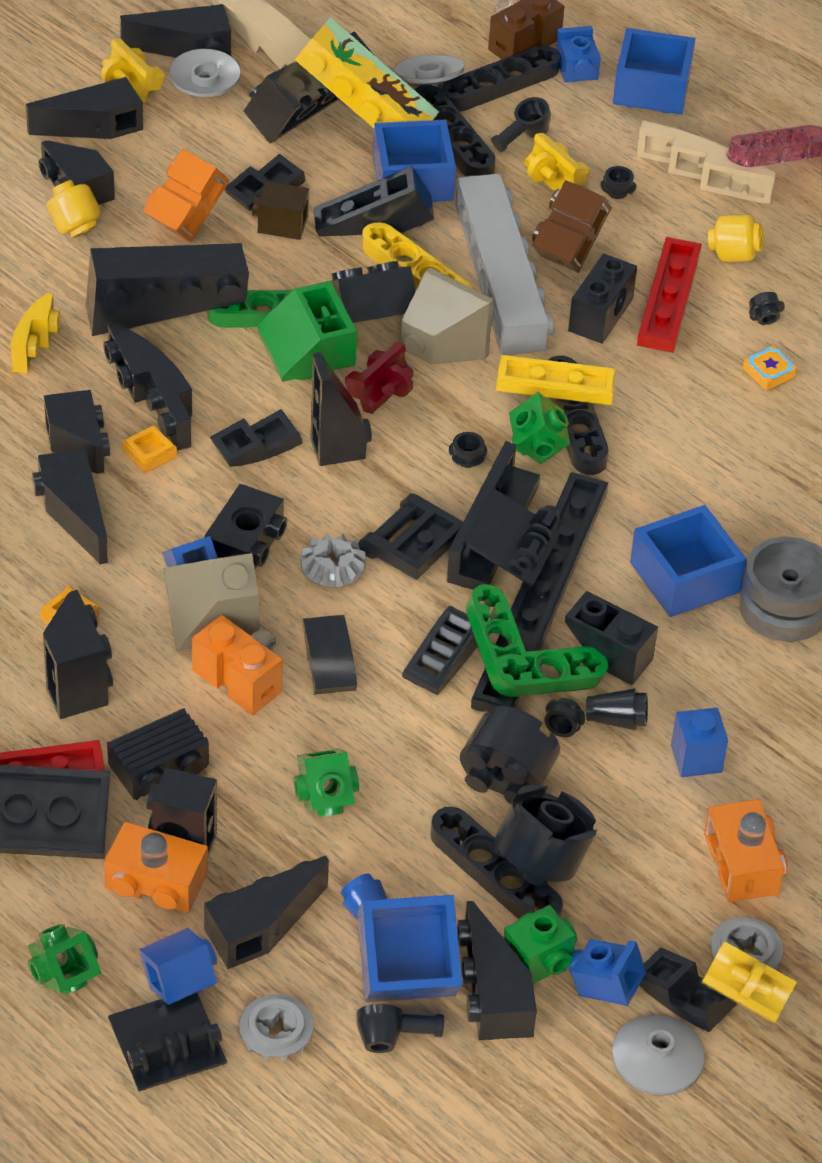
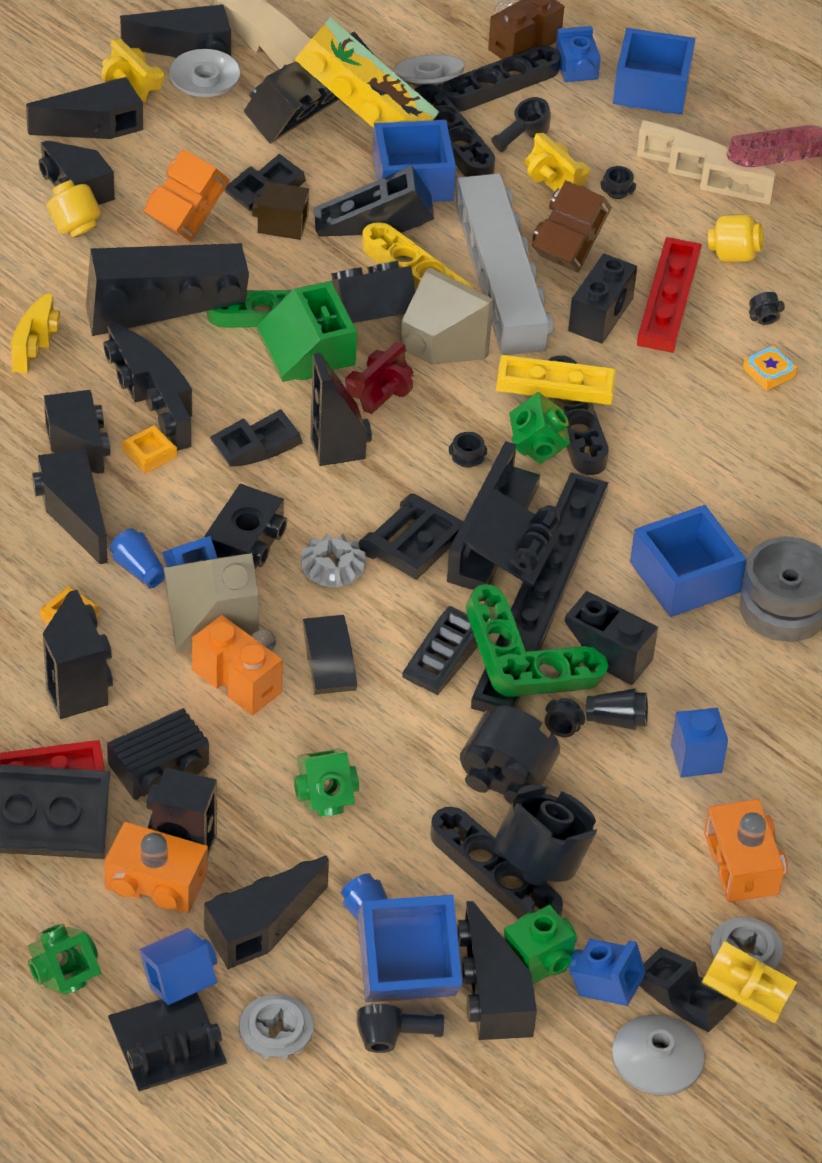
none -> blue cone [110,528,165,589]

